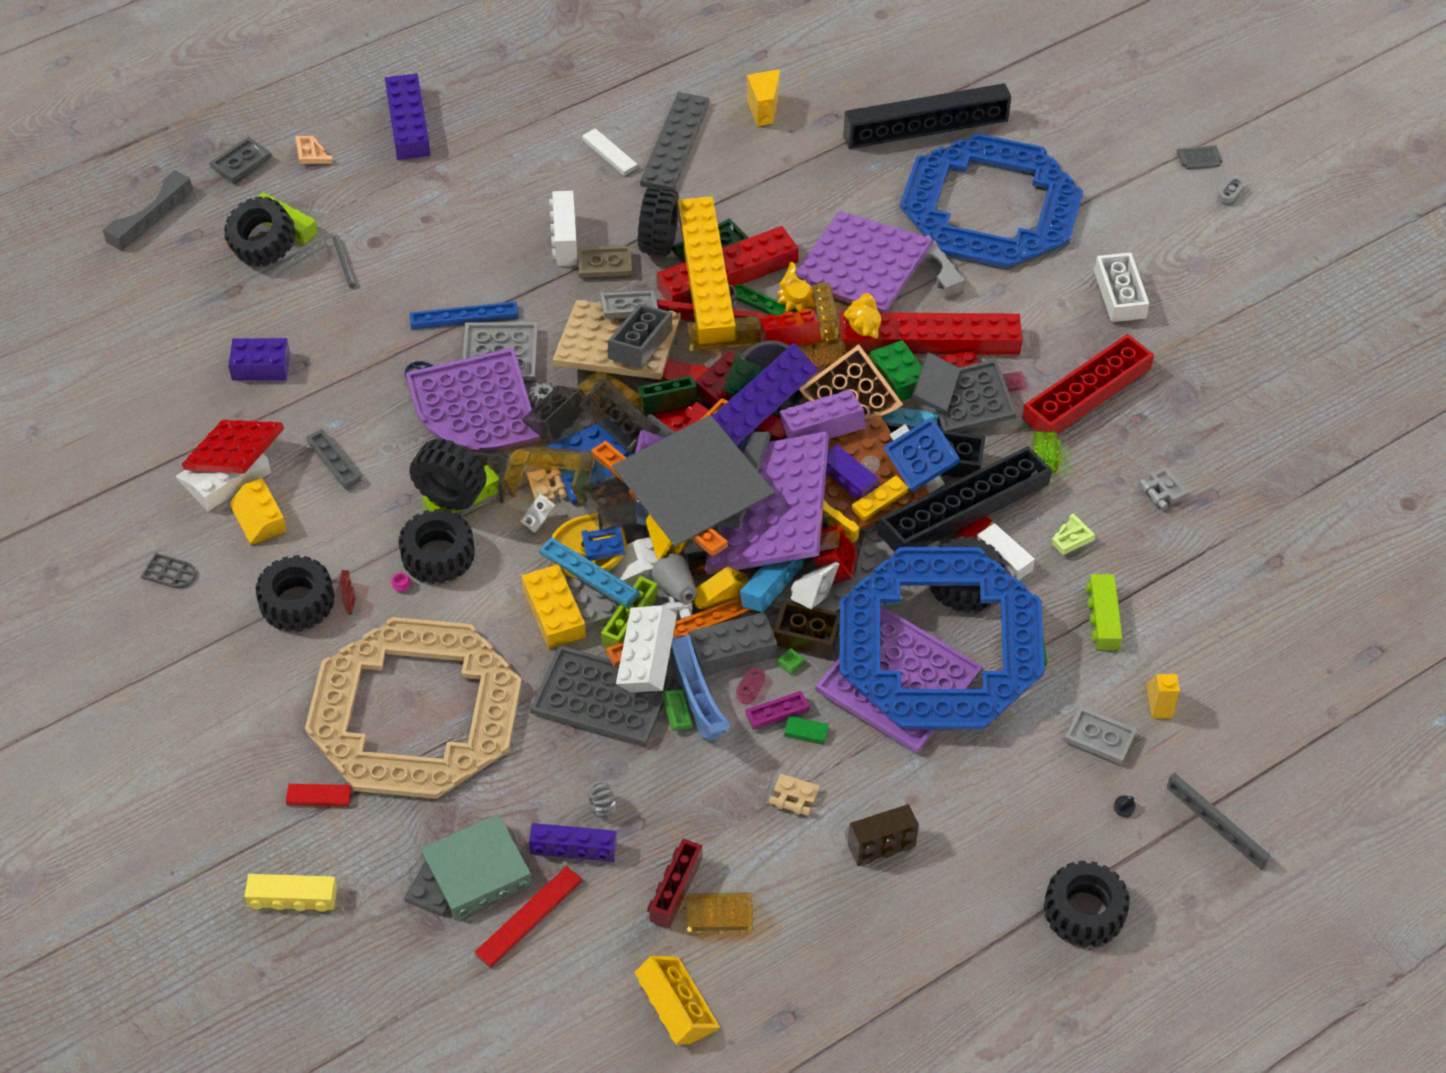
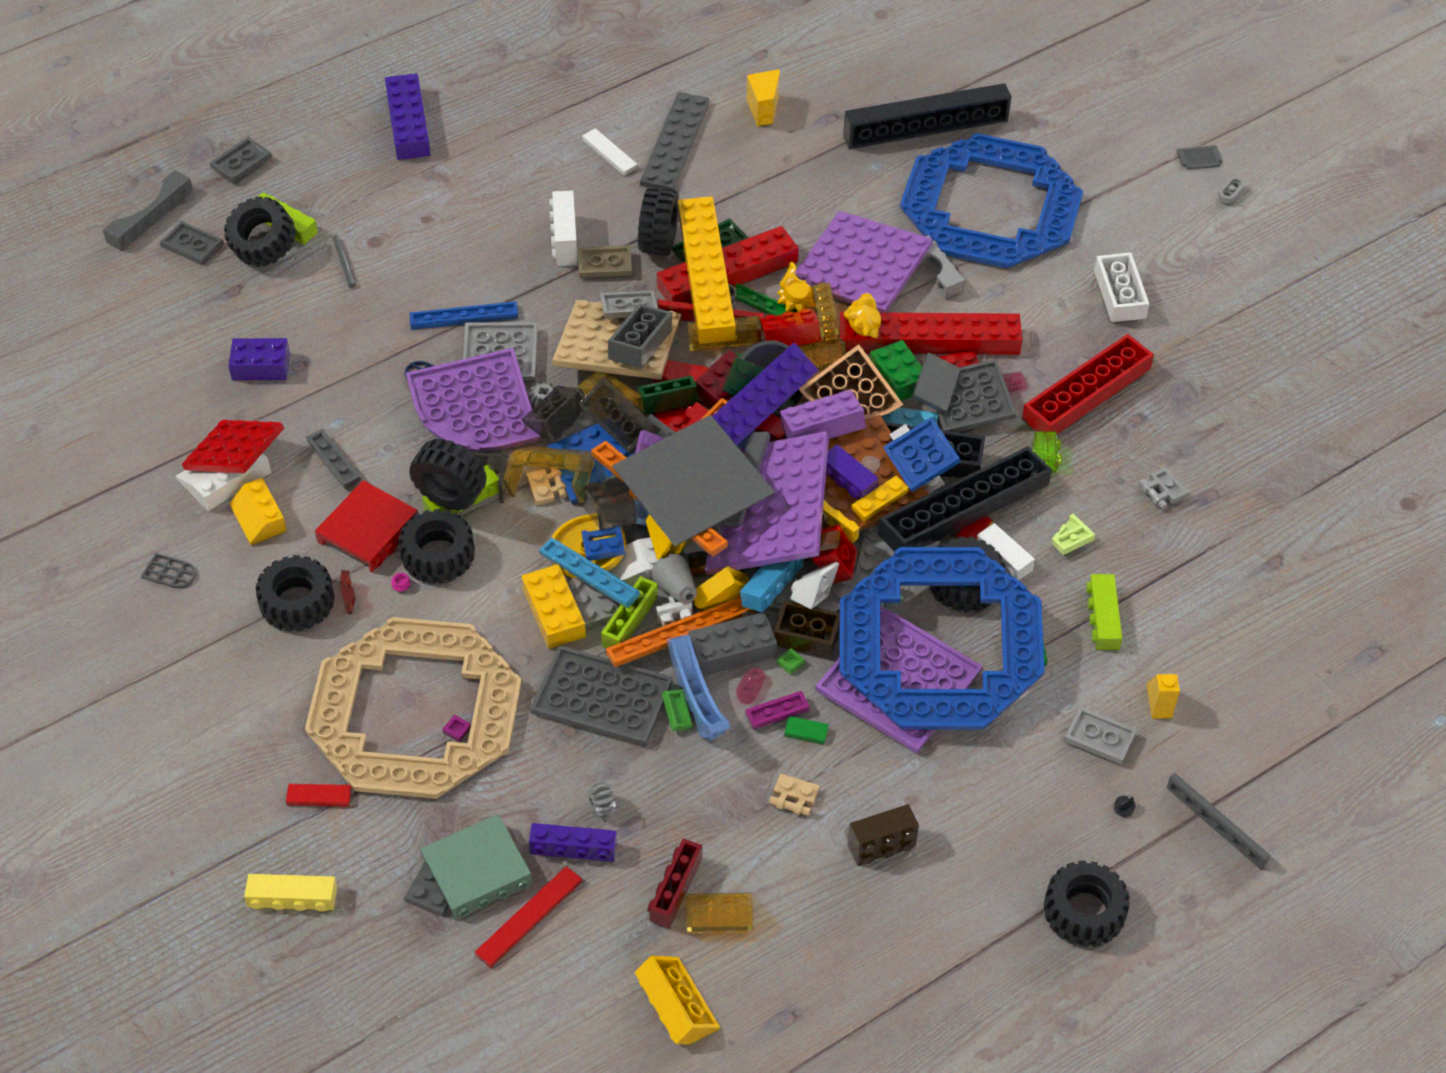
light nougat wing [296,136,332,164] -> none
white hips [520,494,556,533] -> none
white brick [616,605,677,692] -> none
none -> dark grey tile [160,221,224,266]
none -> red panel [315,480,418,573]
none -> magenta plate [442,714,471,743]

